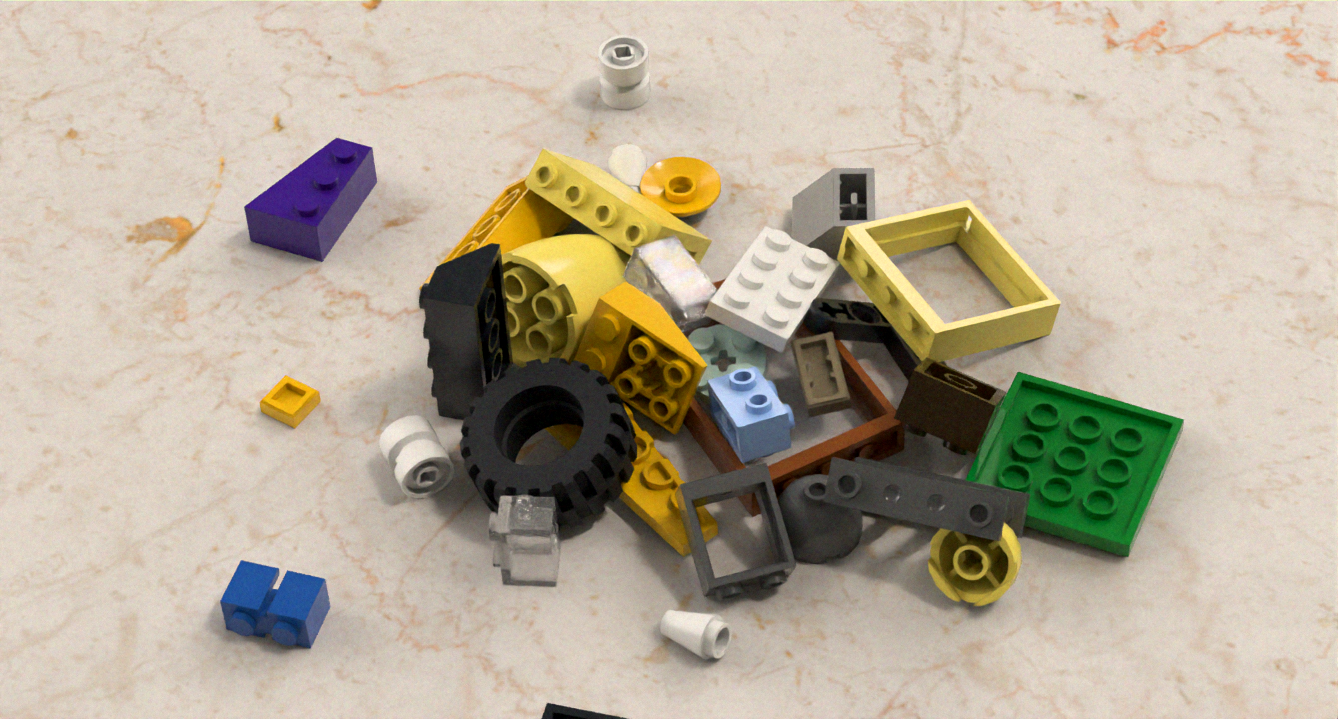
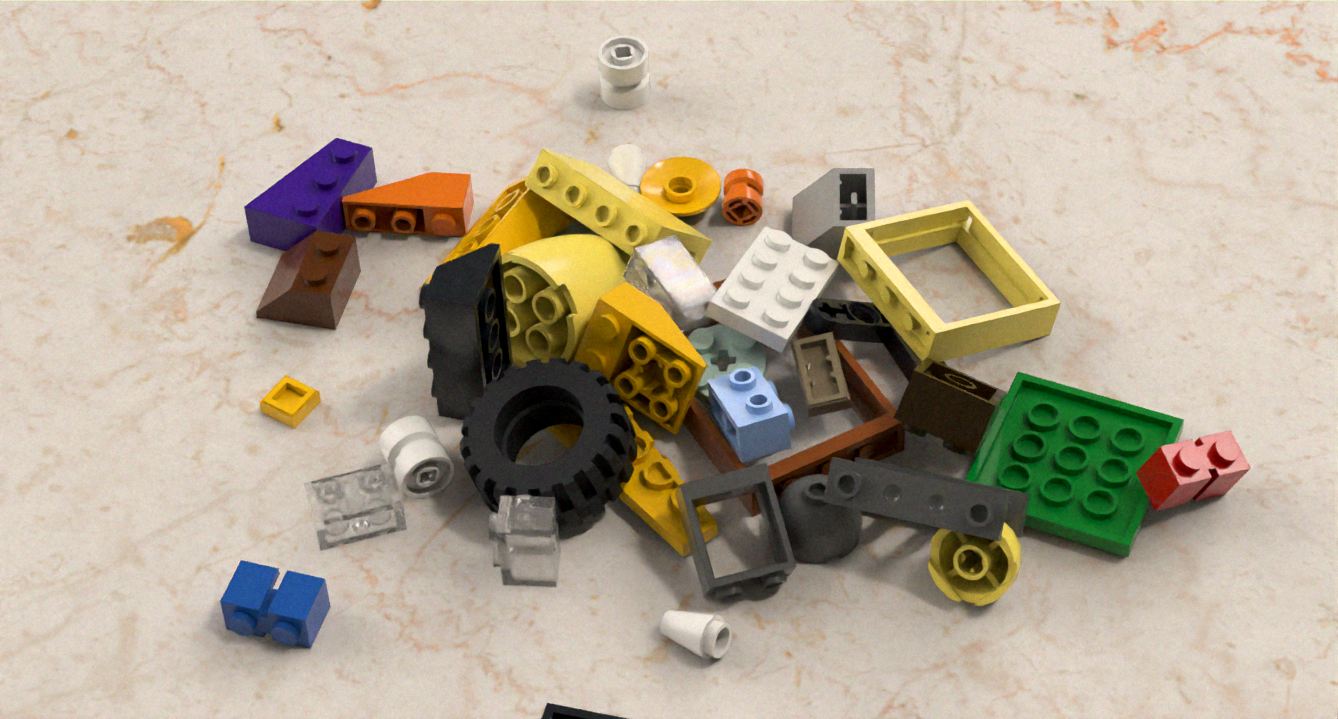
none -> reddish brown slope [256,231,361,330]
none -> clear brick [304,462,407,551]
none -> orange slope [342,172,474,237]
none -> orange wheel [722,169,764,226]
none -> red piece [1136,430,1251,511]

